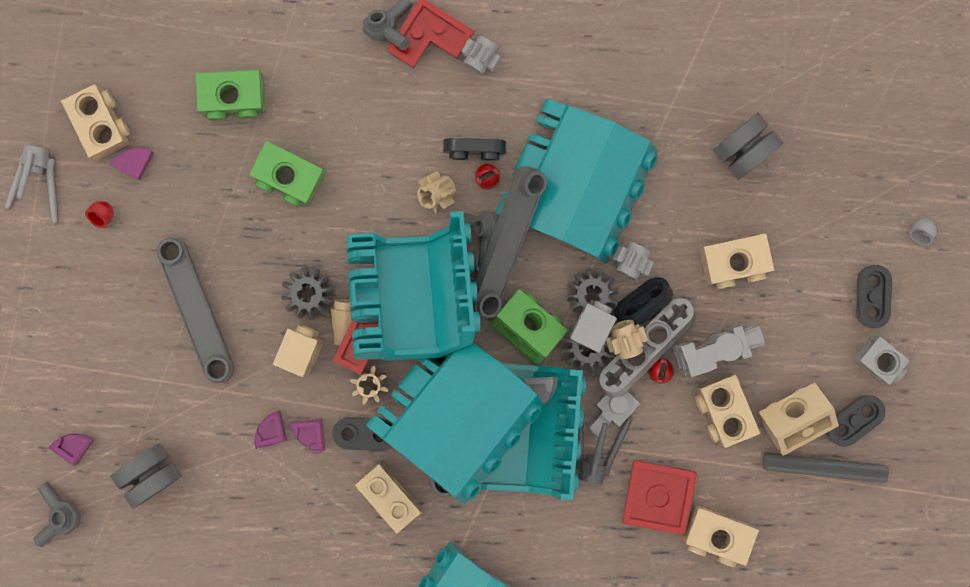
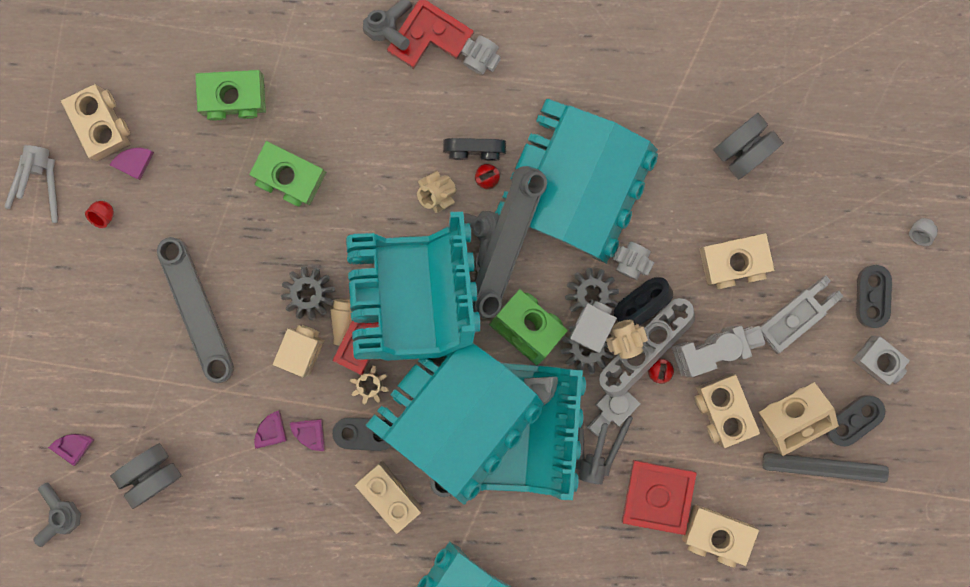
none -> light grey hinge [760,276,843,354]

